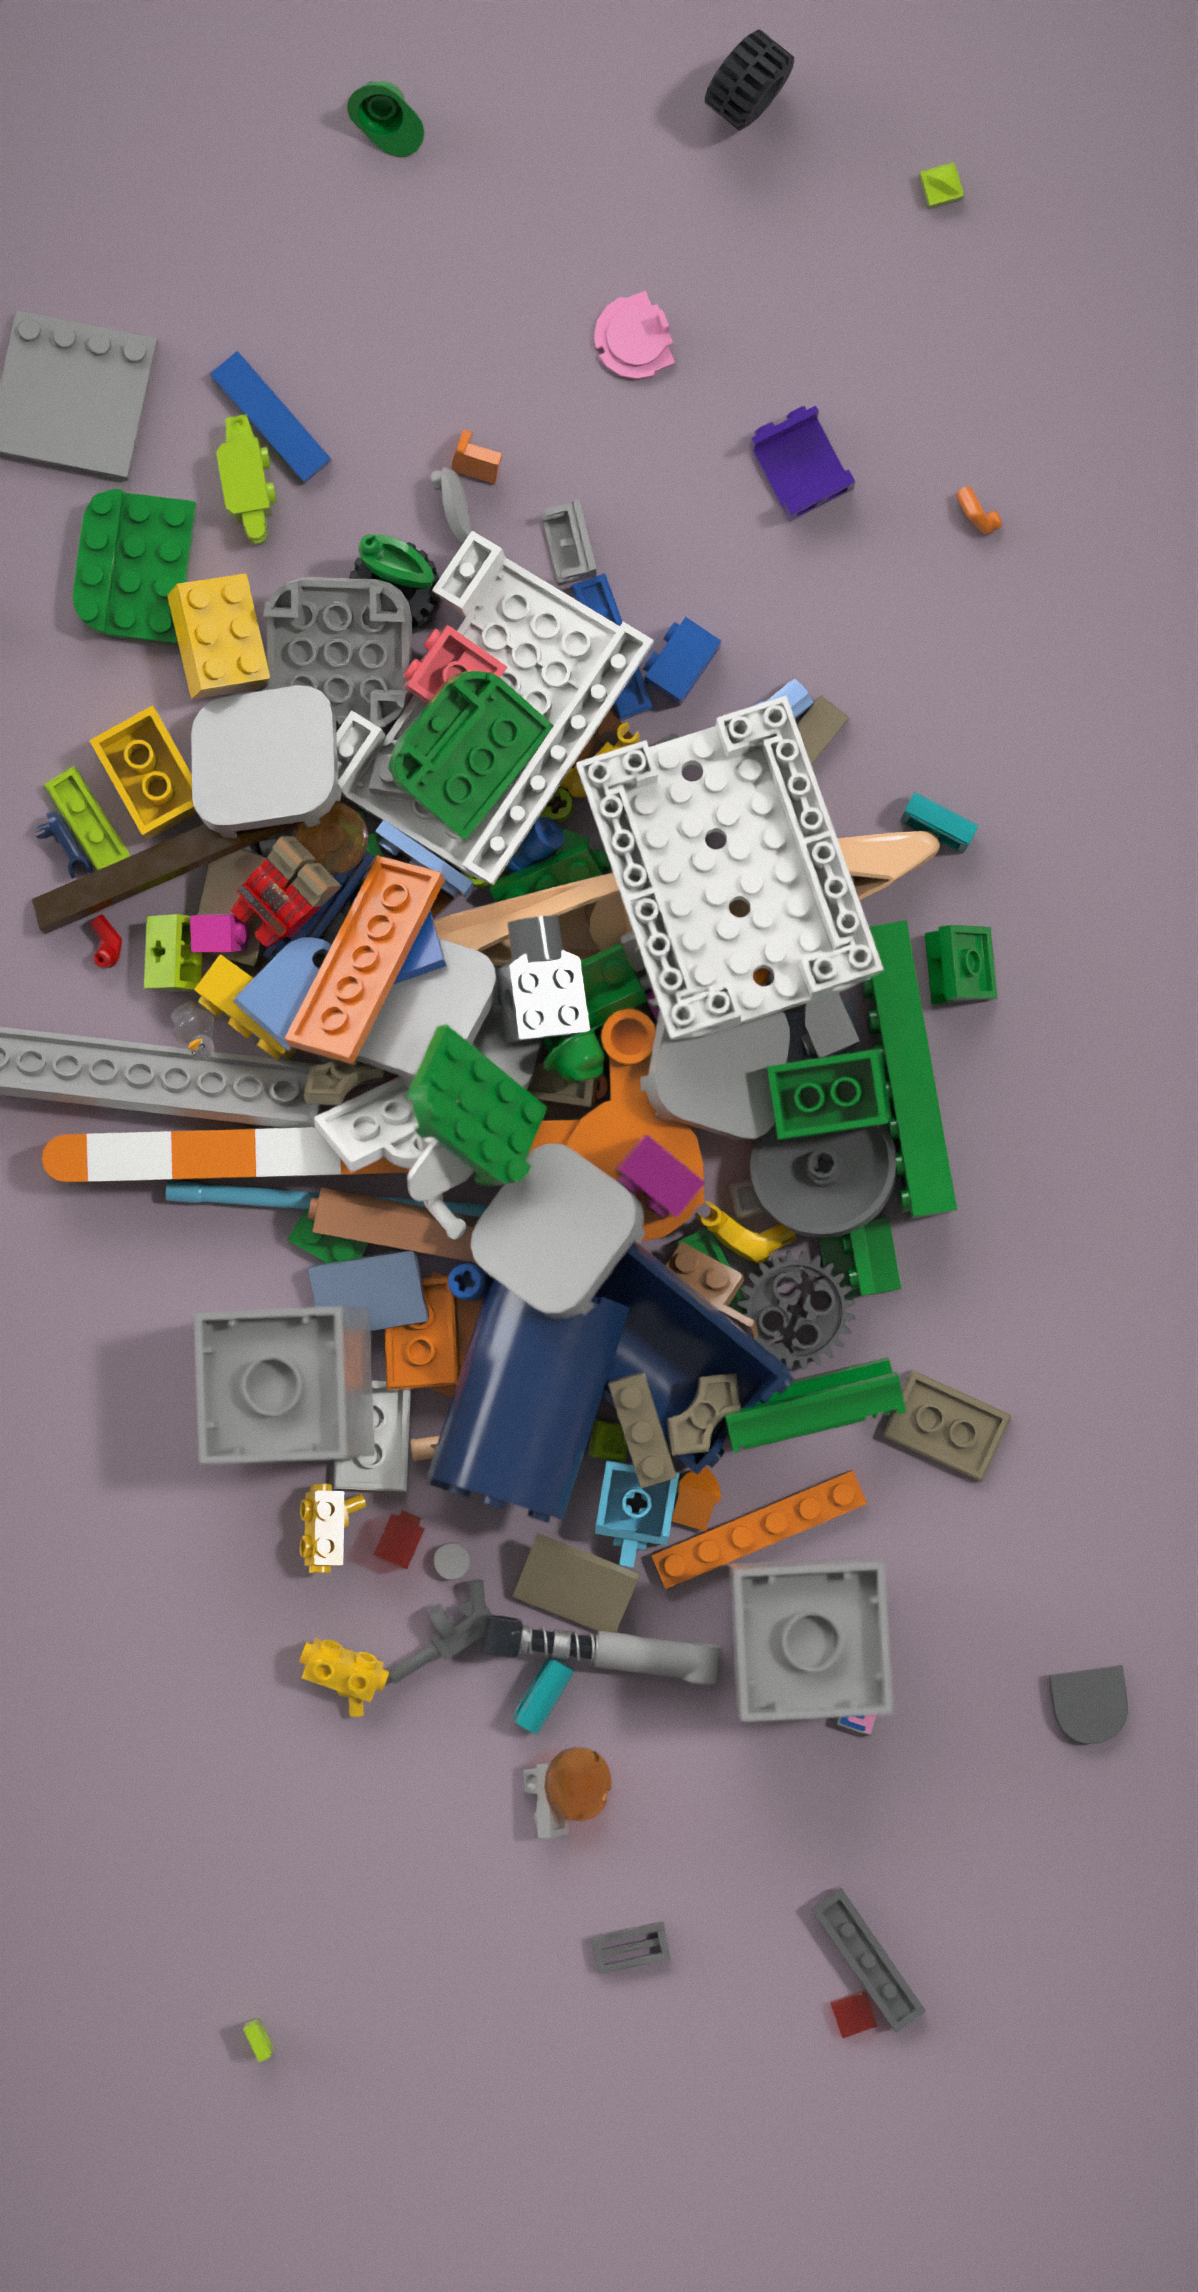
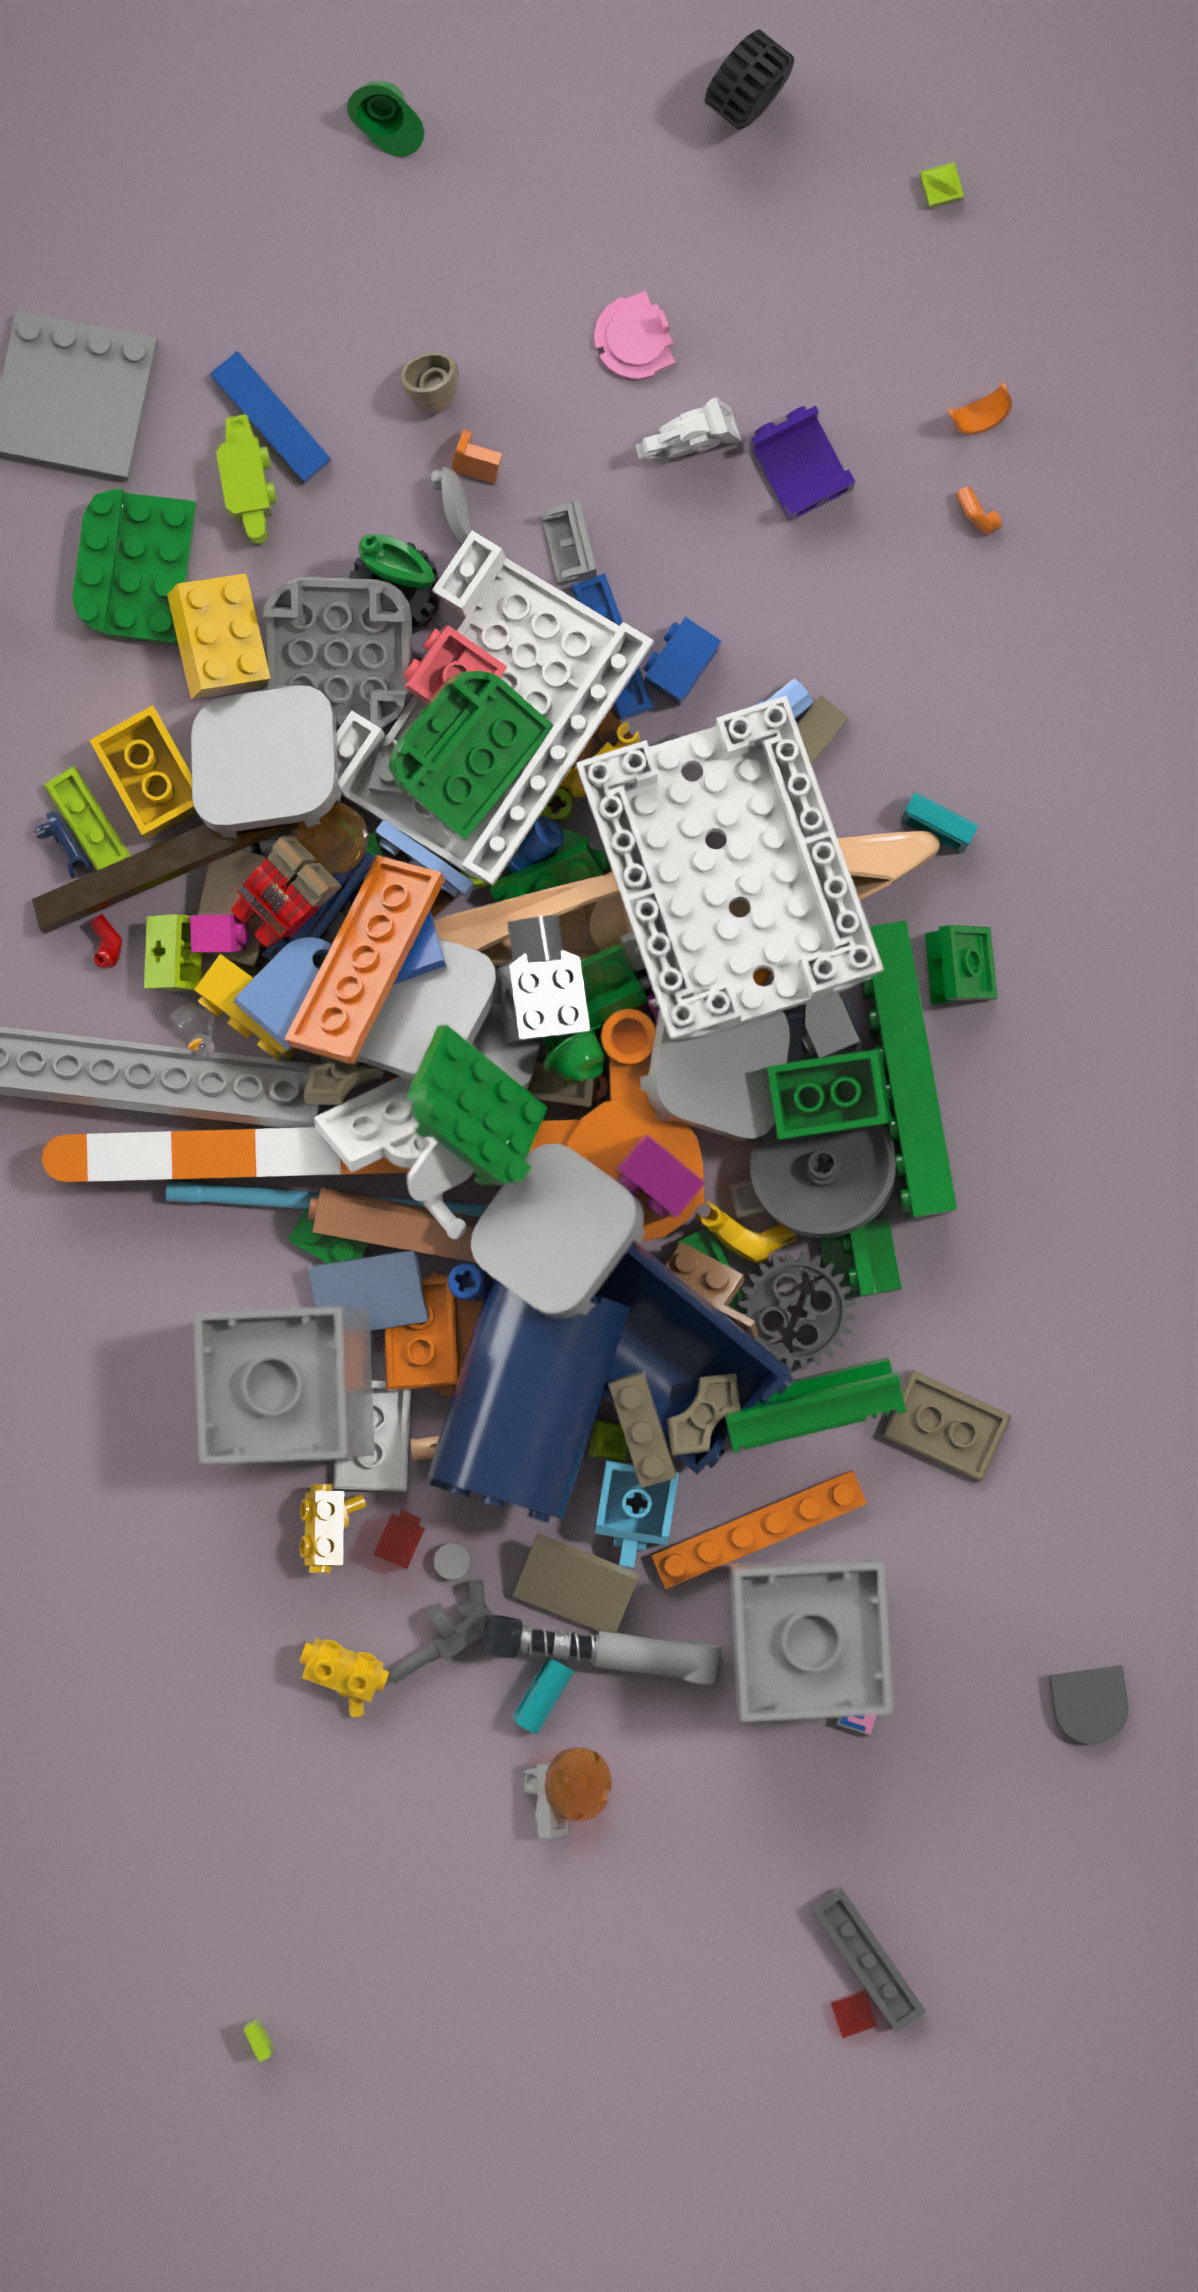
flat silver tile [591,1921,671,1974] -> none
orange tile [671,1467,721,1531] -> none
none -> dark tan hat [401,352,460,414]
none -> white piece [635,397,742,459]
none -> orange helmet [947,382,1012,435]

